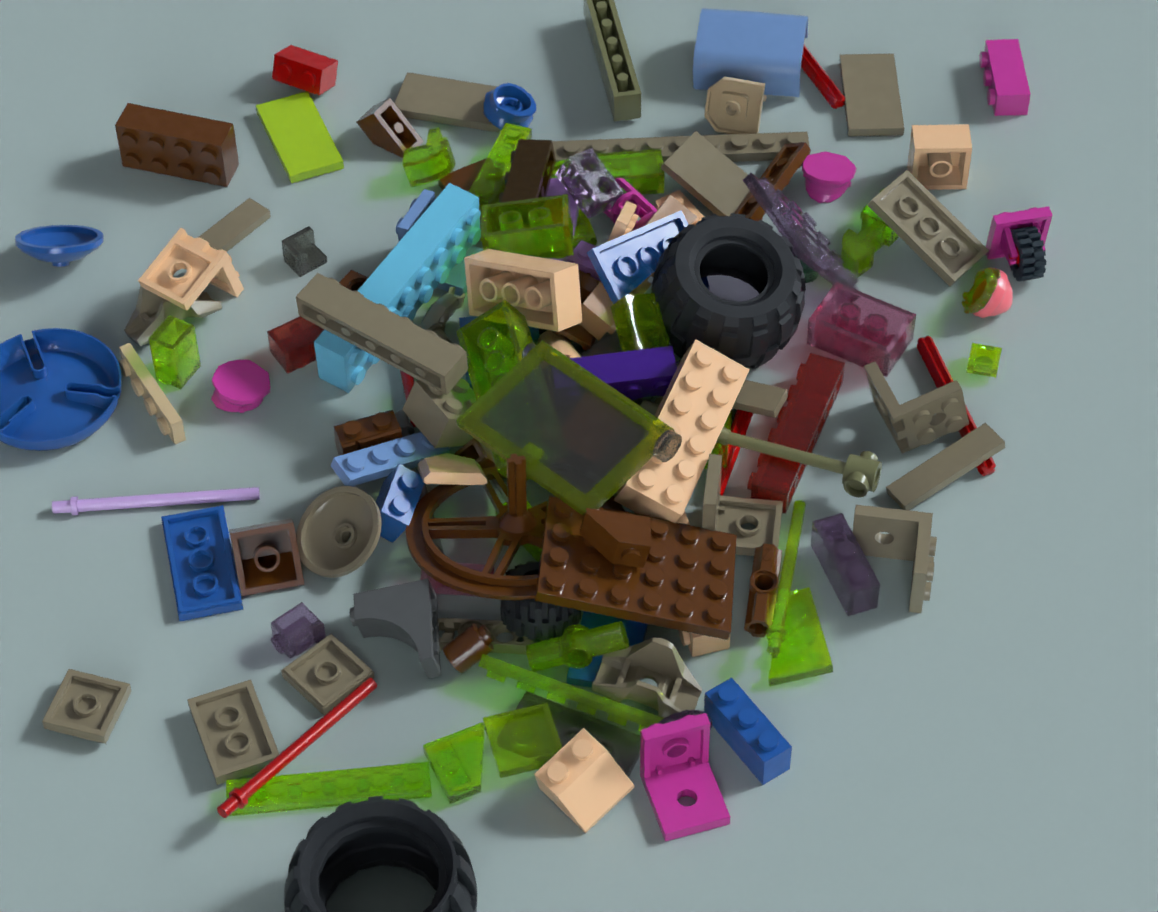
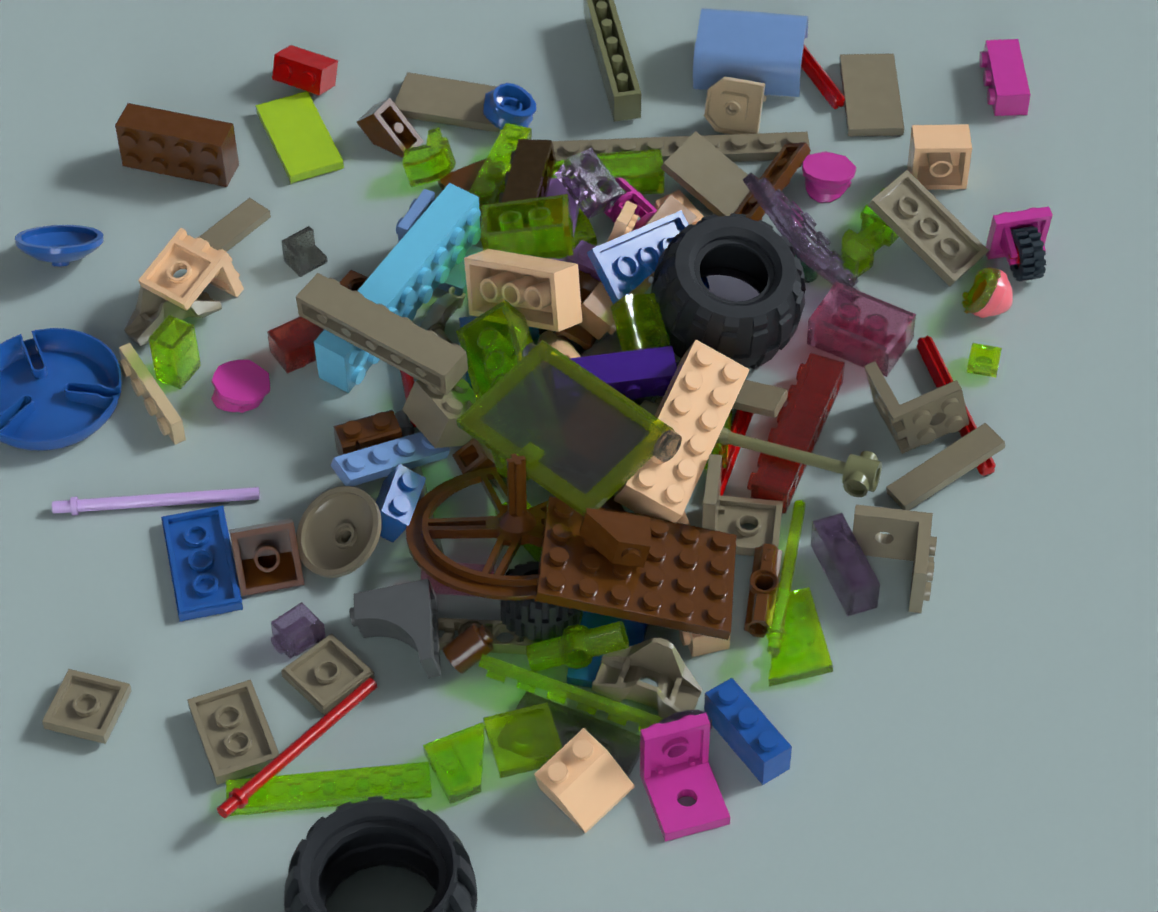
light nougat tile [418,453,487,485] -> none

